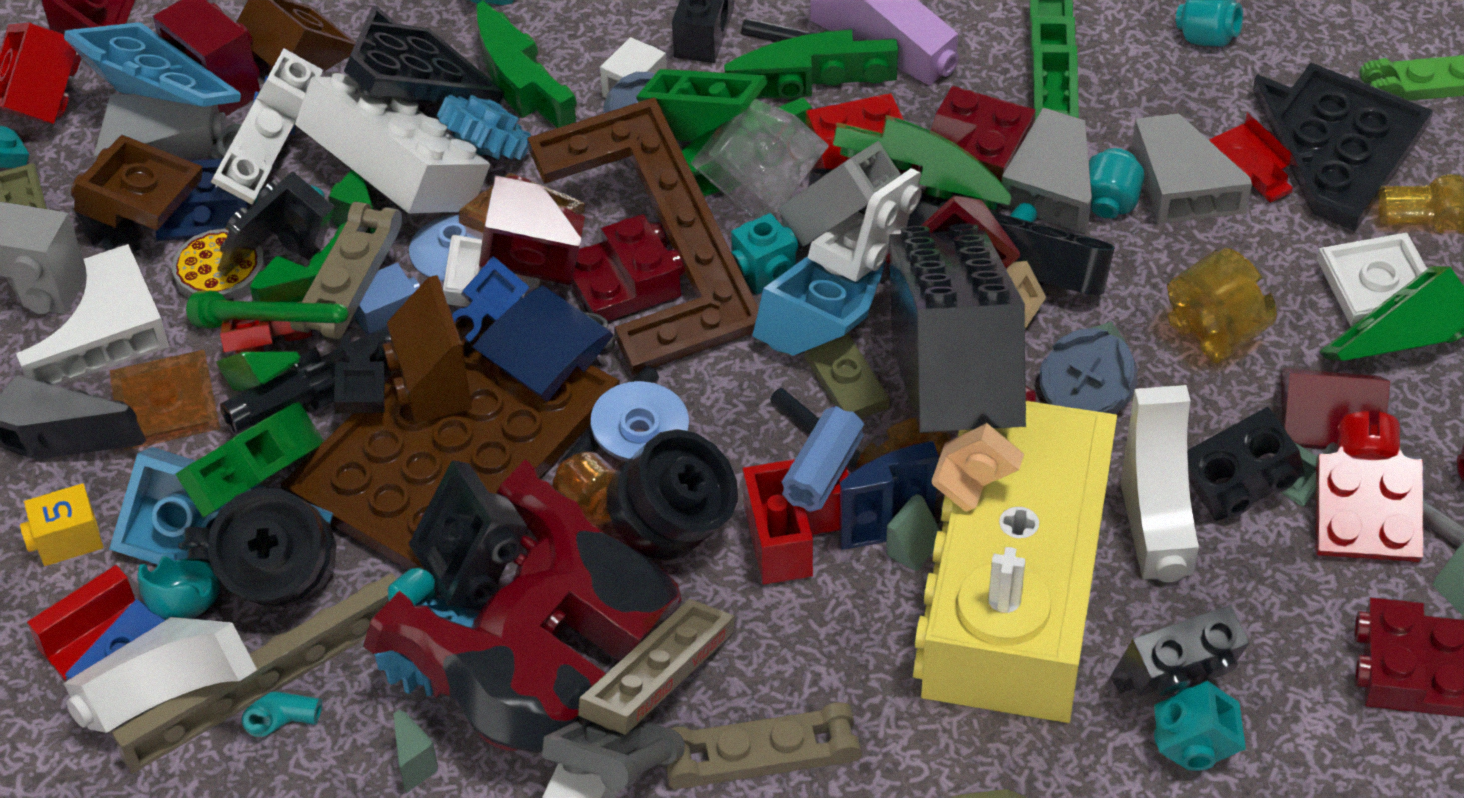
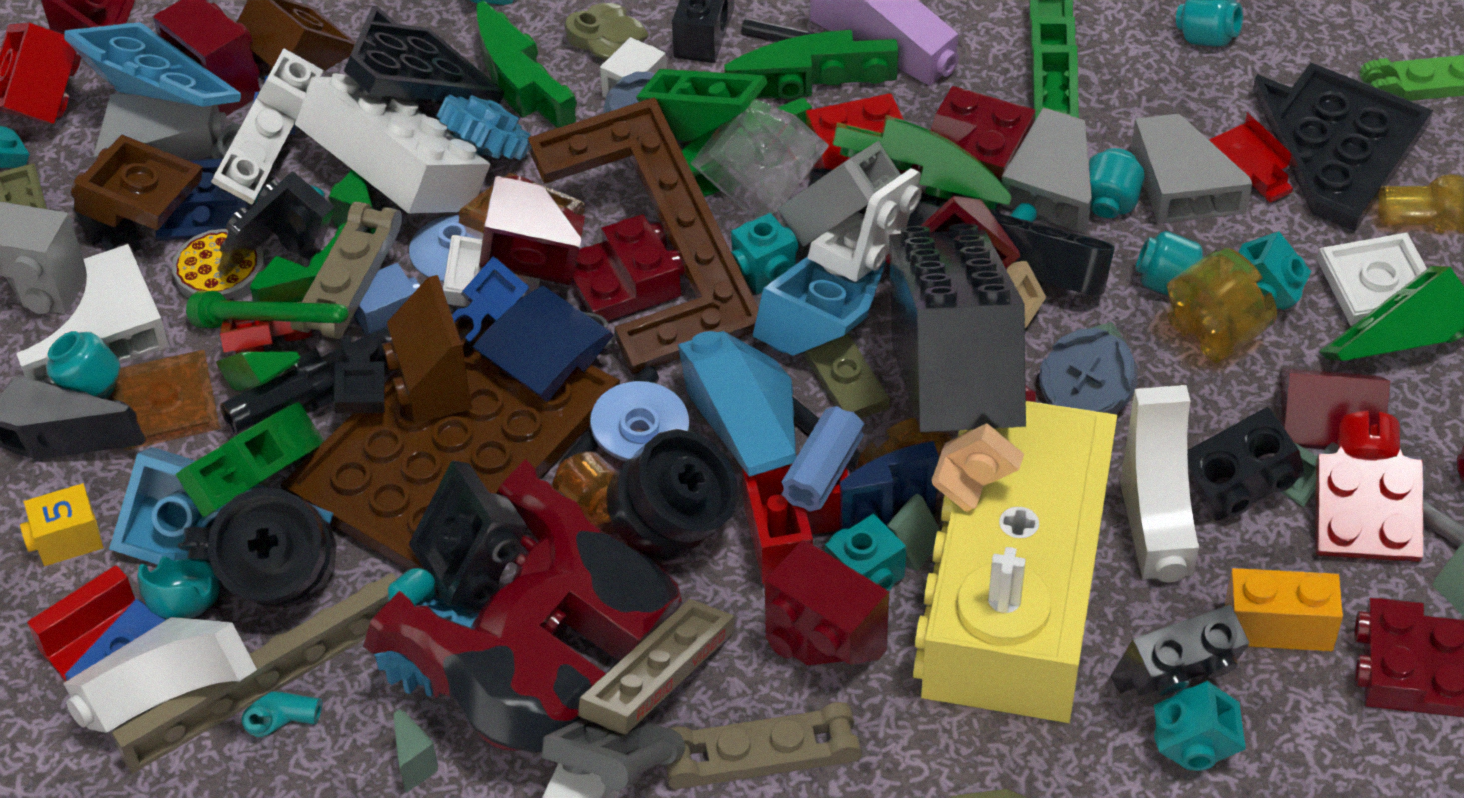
none -> teal head [46,331,121,399]
none -> olive plate [564,3,649,60]
none -> dark azure wedge [678,331,797,477]
none -> dark red slope [764,539,889,666]
none -> teal brick [825,514,907,591]
none -> teal head [1135,231,1209,299]
none -> light orange brick [1225,568,1343,651]
none -> teal brick [1226,231,1312,313]

